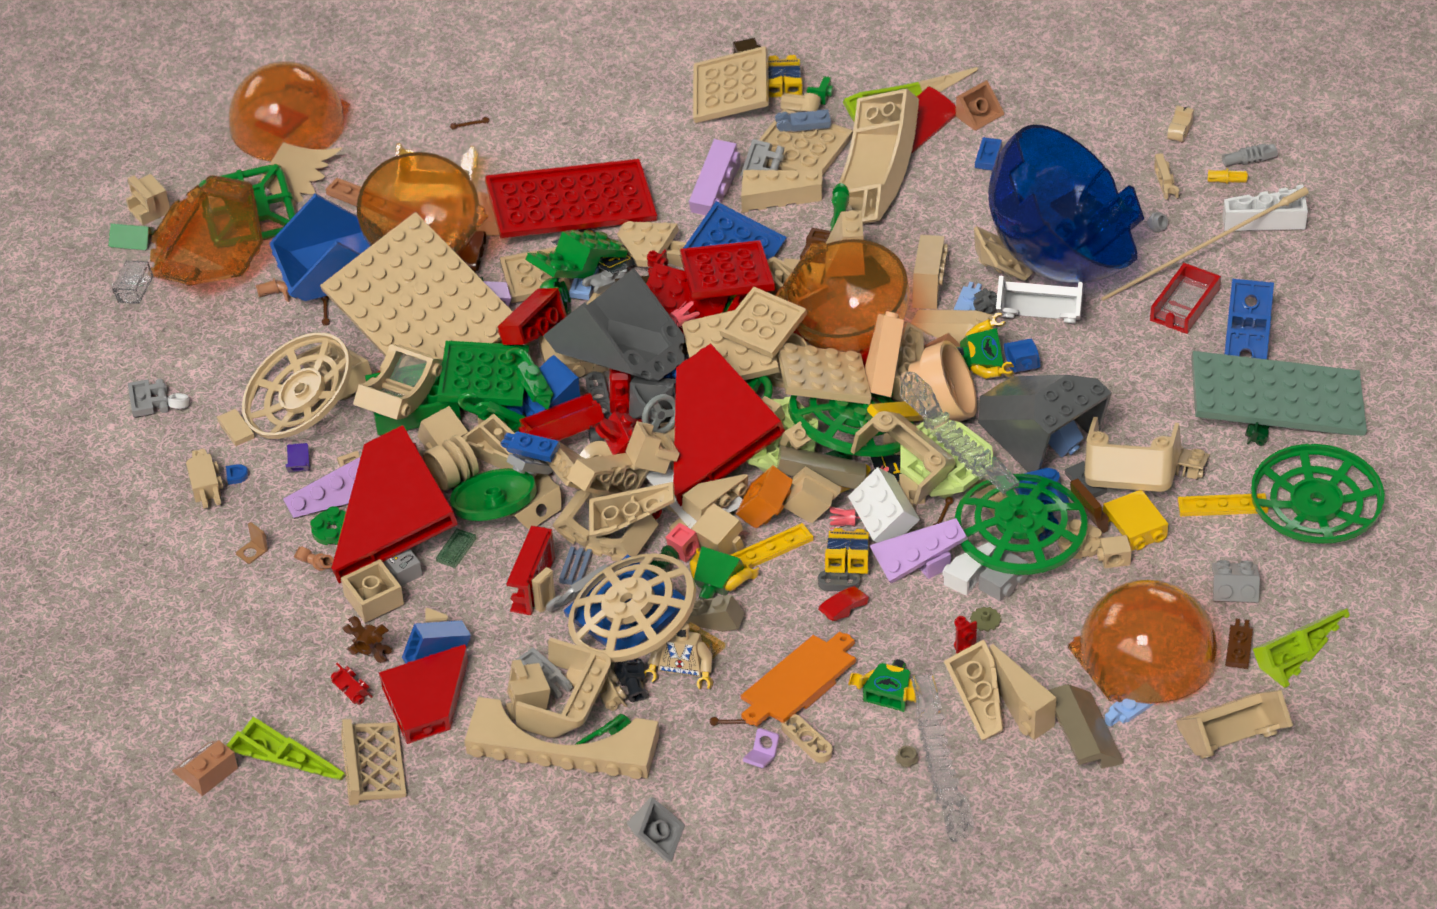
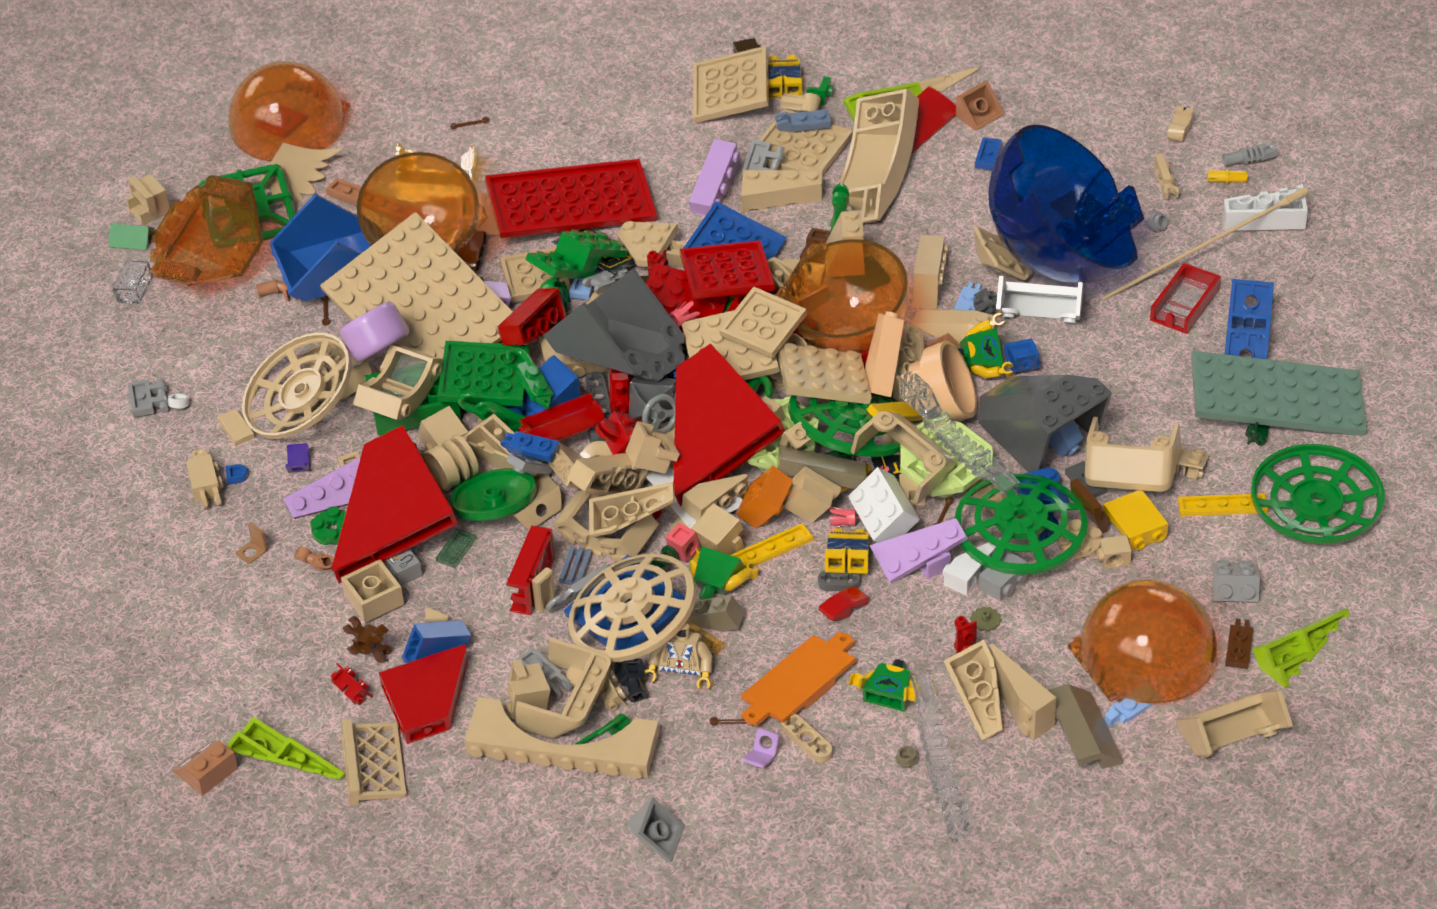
none -> lavender wheel [340,301,409,362]

